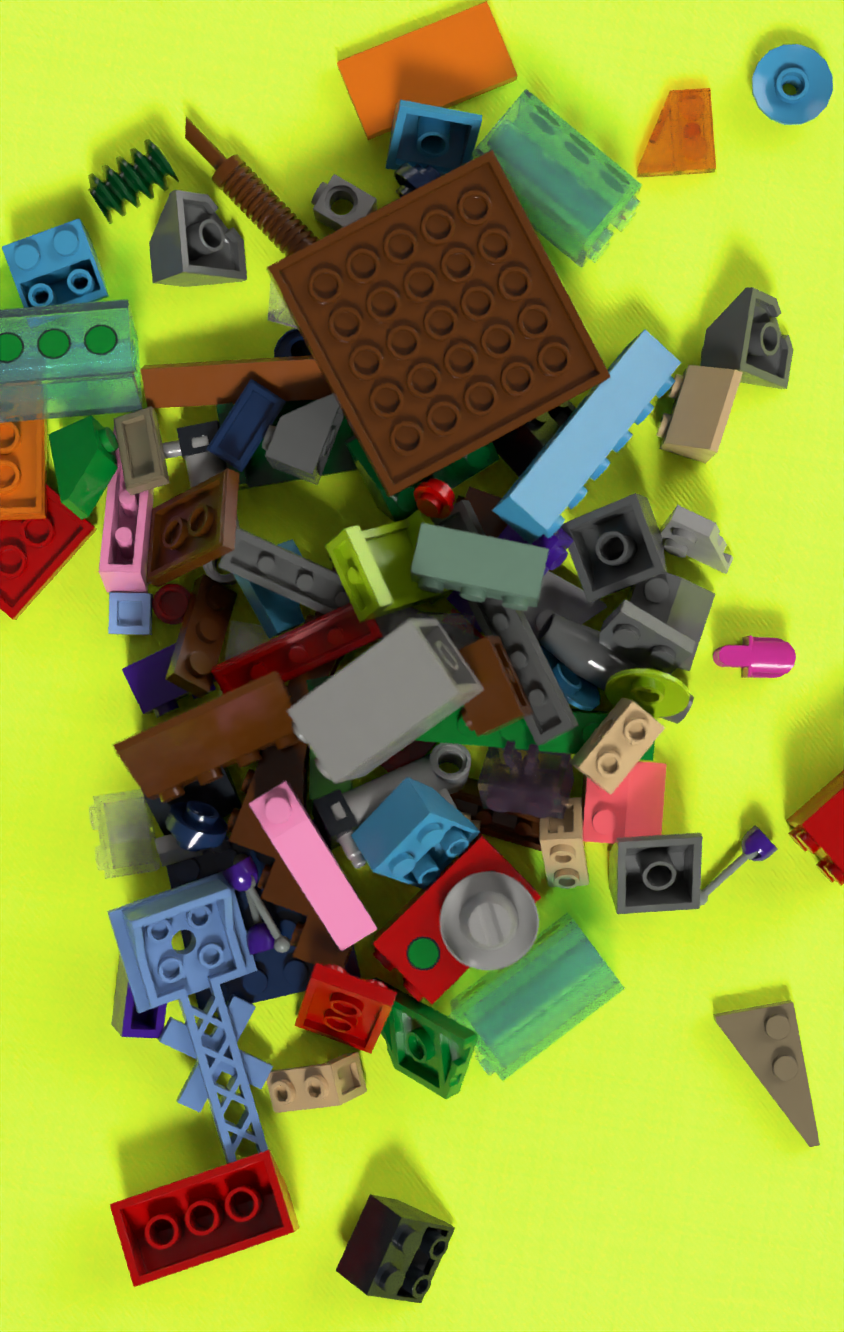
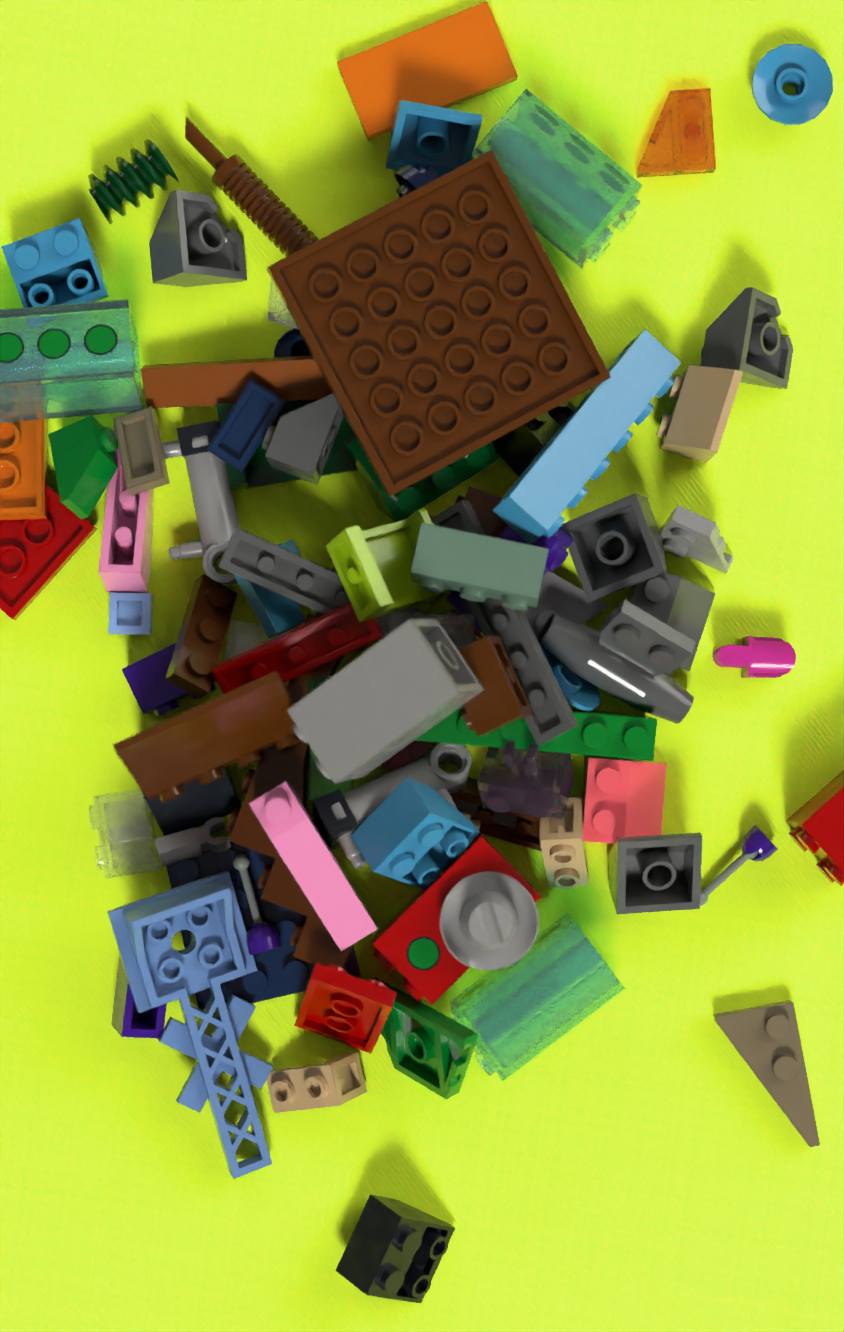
red slope [109,1149,300,1287] -> none
reddish brown tile [146,468,239,587] -> none
red plate [152,584,191,625] -> none
dark blue plate [165,801,228,852] -> none
hinge [222,855,291,953] -> none
light grey brick [311,174,377,231] -> none
red plate [414,479,455,519] -> none
tan brick [569,697,665,794] -> none
lime dish [605,668,690,718] -> none

